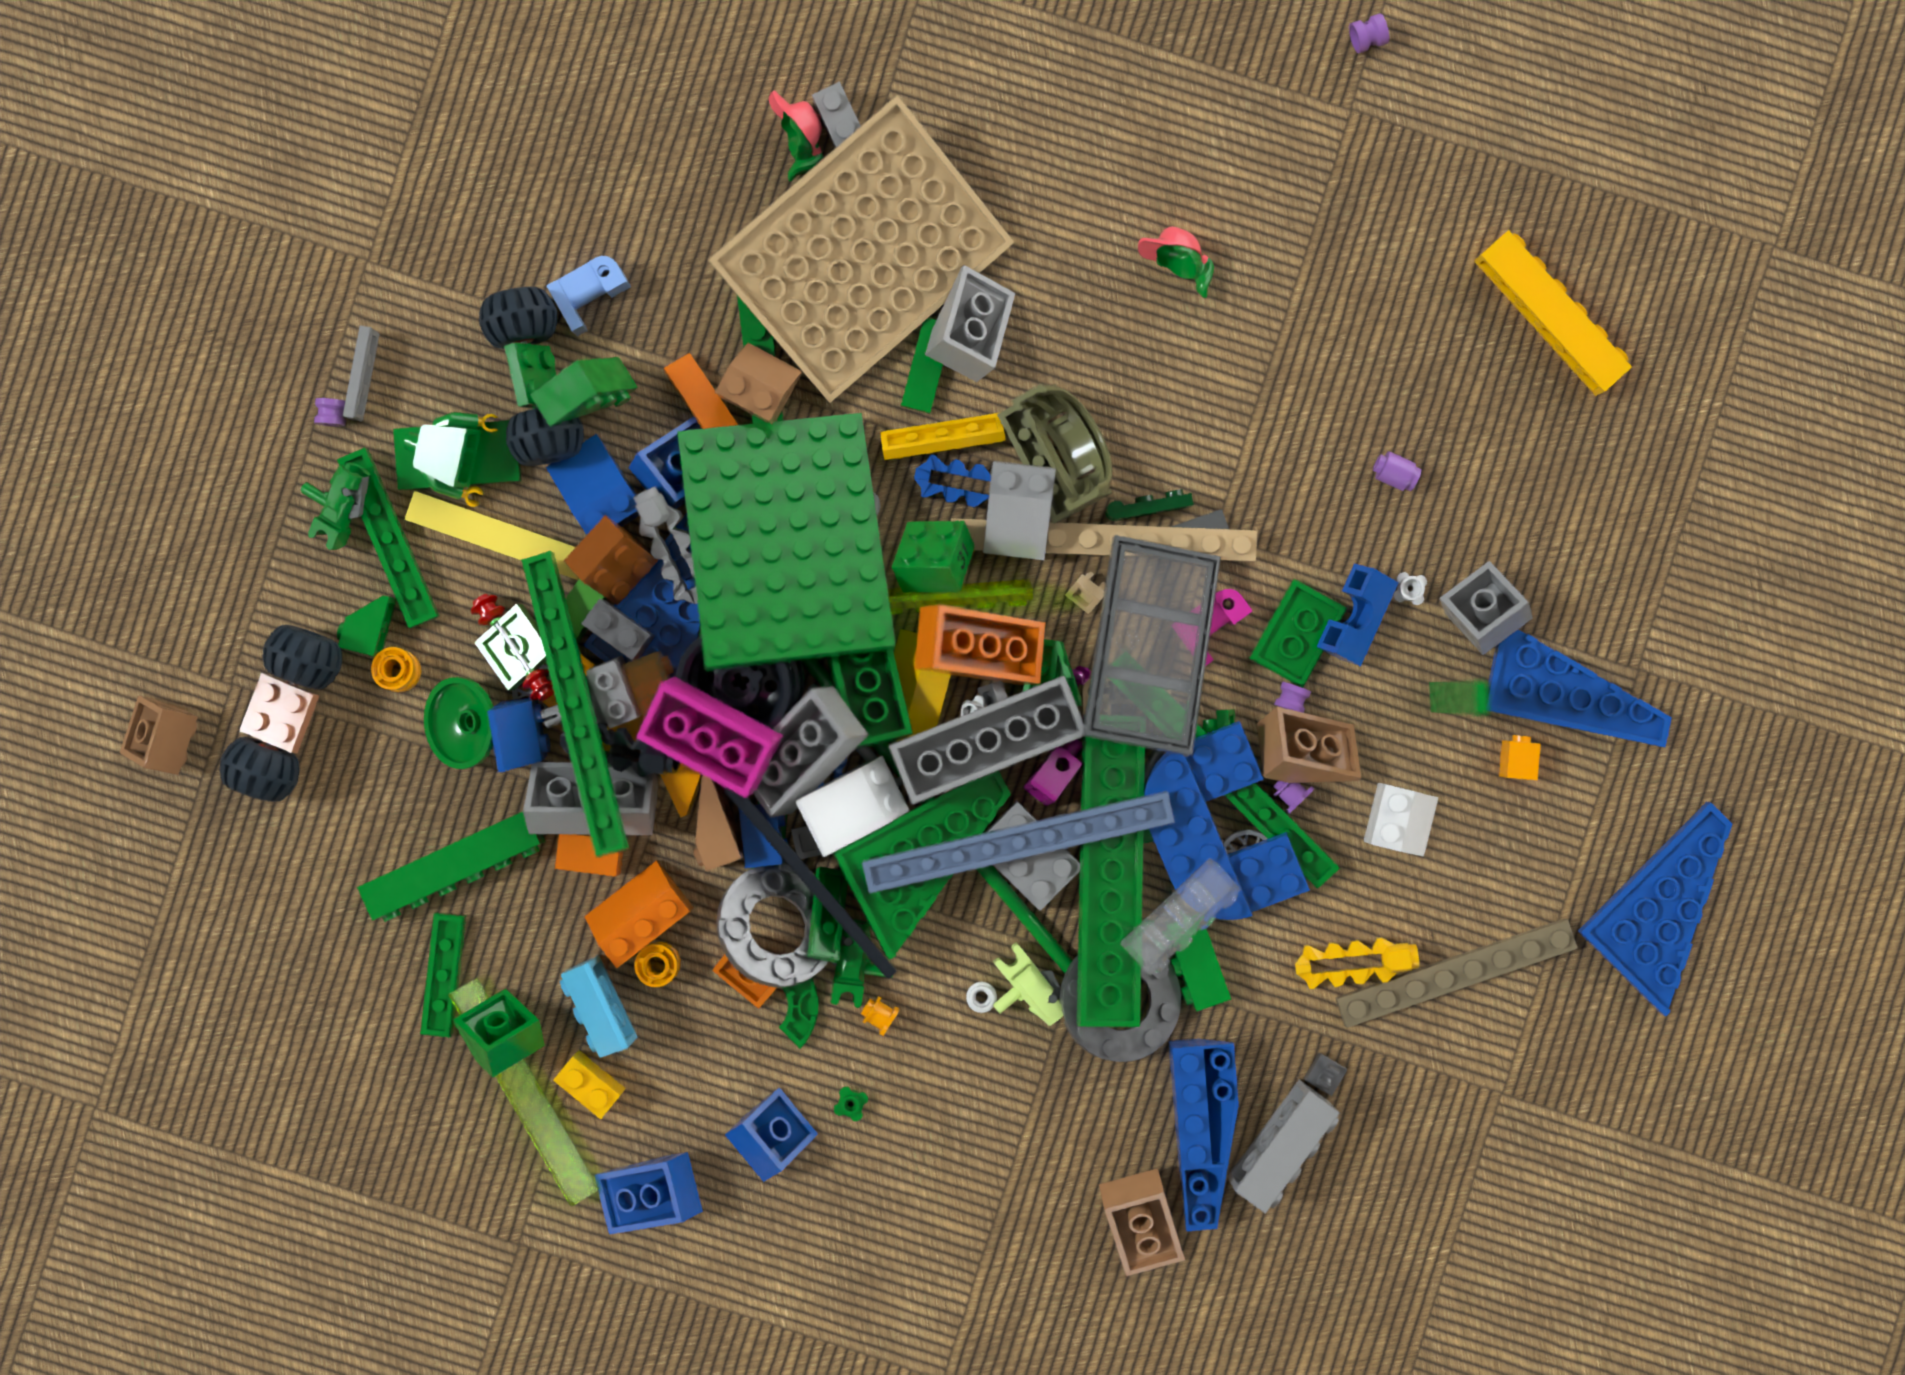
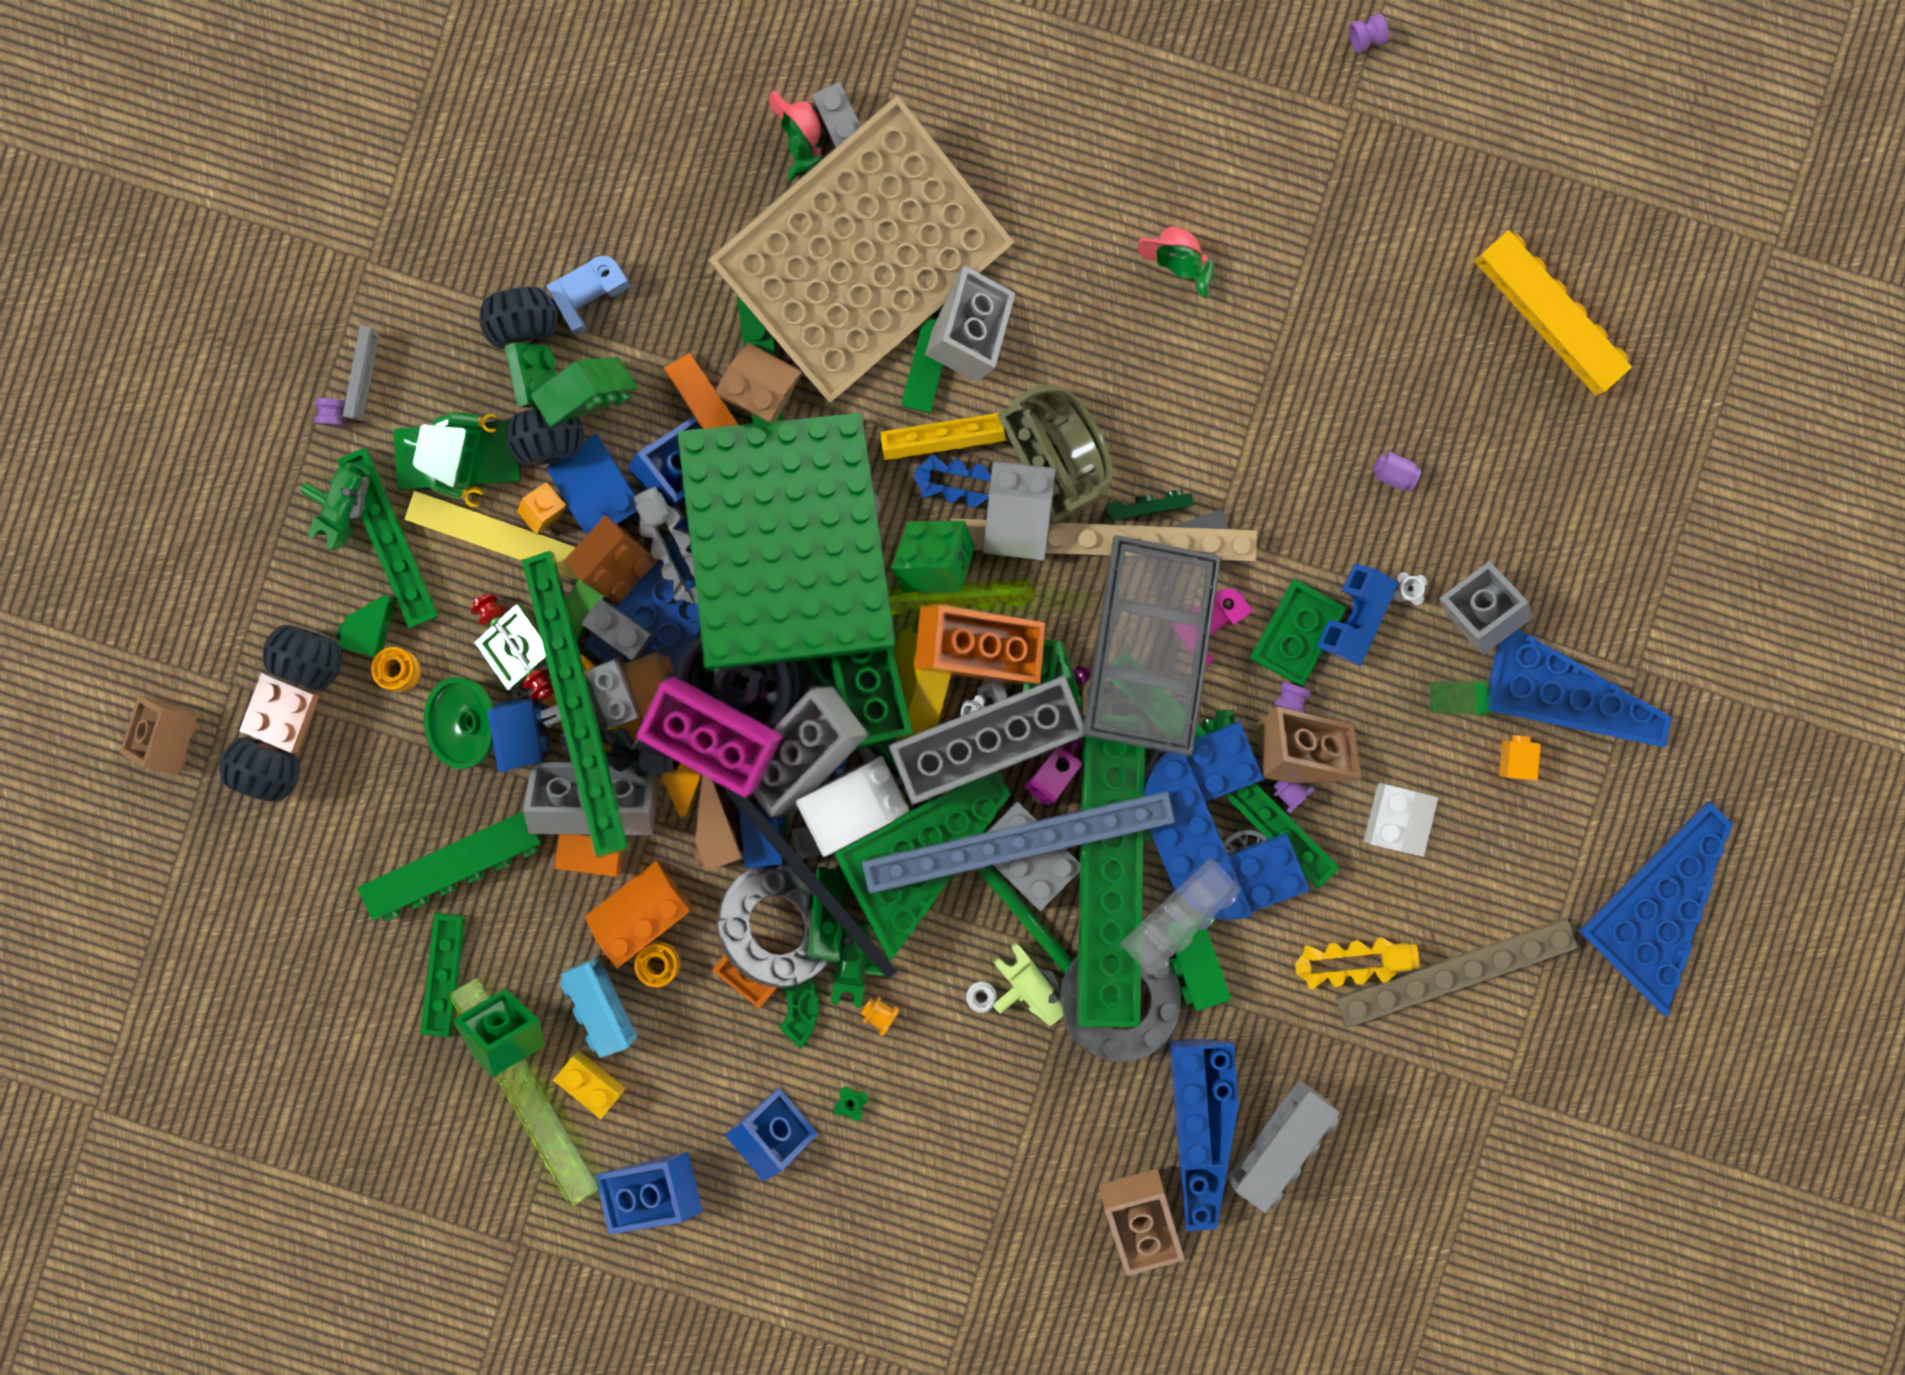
tan tile [1065,572,1106,614] -> none
flat silver tile [1304,1052,1347,1096] -> none
none -> light orange brick [517,482,566,535]

